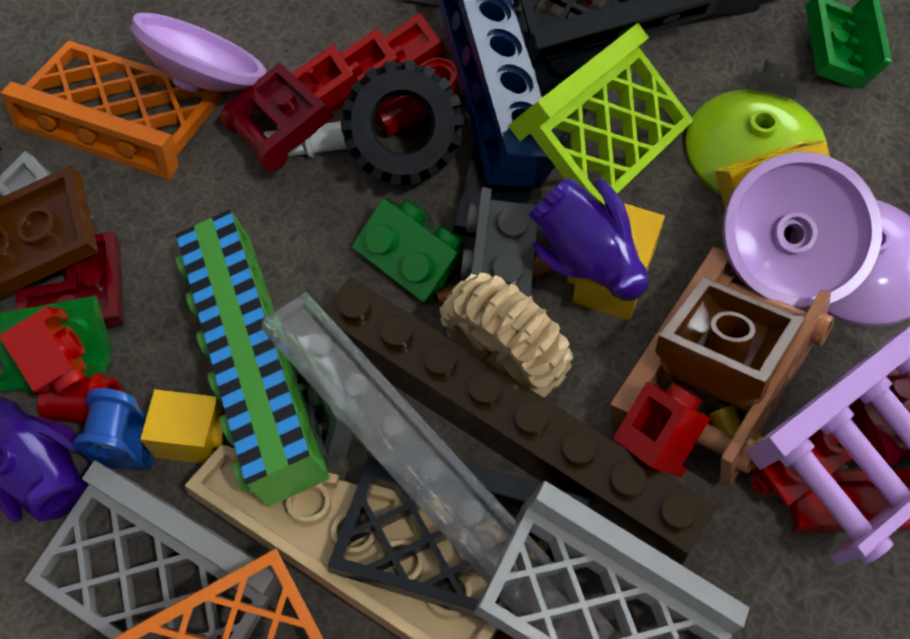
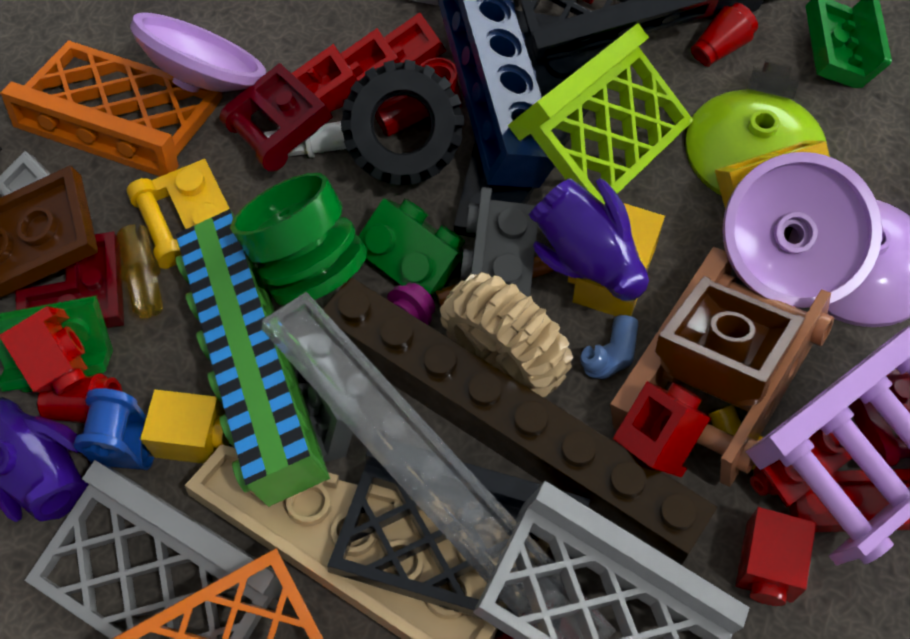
none -> clear yellow axle [117,224,163,319]
none -> yellow plate [126,159,230,269]
none -> green wheel [230,173,367,306]
none -> magenta plate [387,283,435,325]
none -> medium blue arm [580,315,639,379]
none -> red cone [691,3,758,67]
none -> red brick [735,507,816,606]

